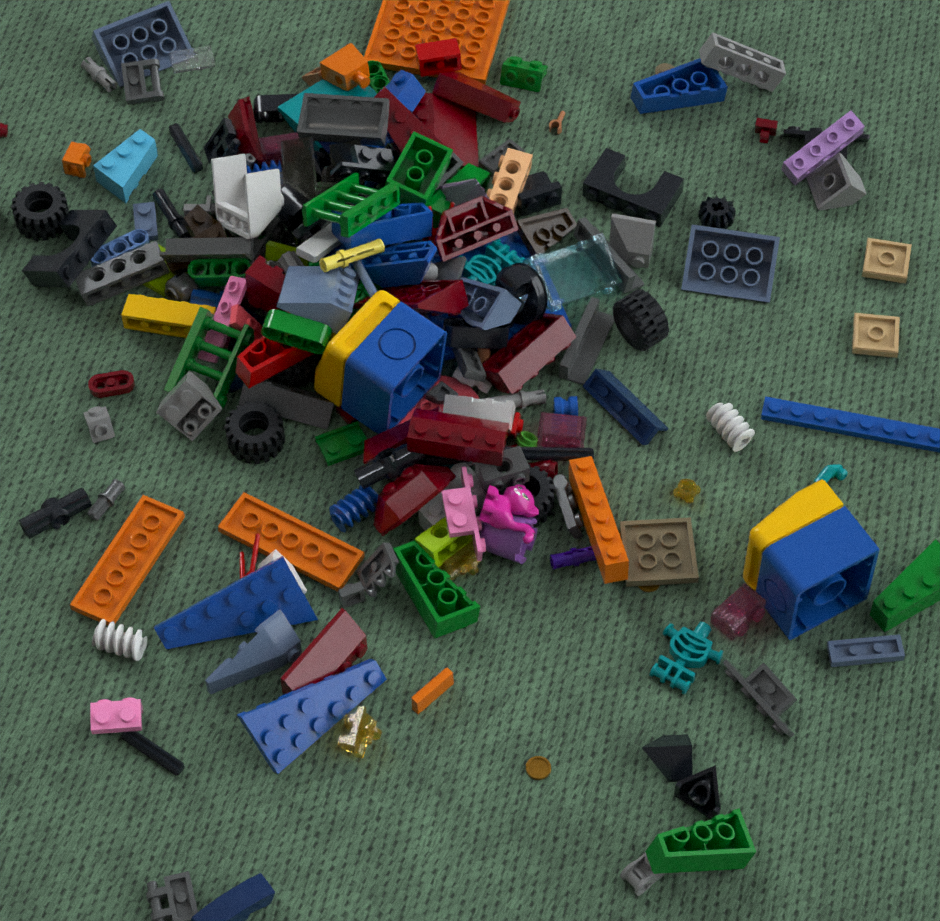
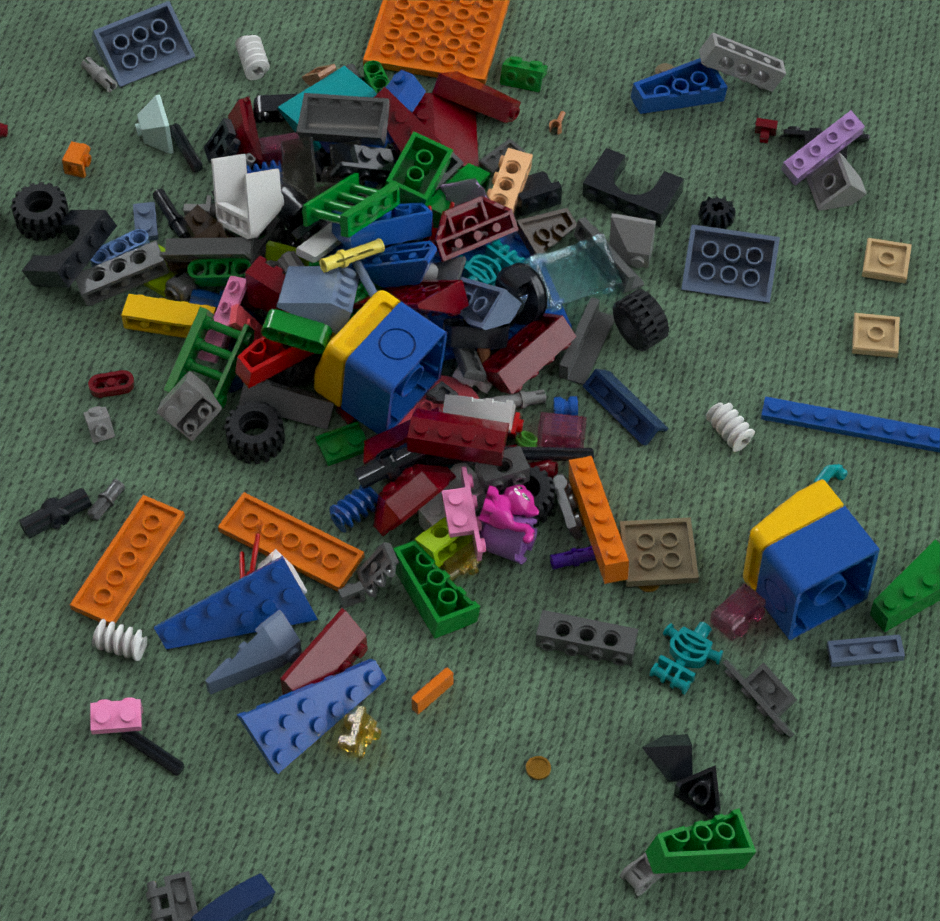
medium azure wedge [93,129,158,203] -> none
dark grey plate [121,59,164,105] -> none
clear plate [169,45,215,74] -> none
orange torso [319,43,371,91] -> none
red brick [415,38,462,77] -> none
clear yellow plate [673,479,701,504] -> none
none -> light aqua slope [135,95,174,154]
none -> white piece [235,35,270,80]
none -> dark grey brick [536,610,638,666]

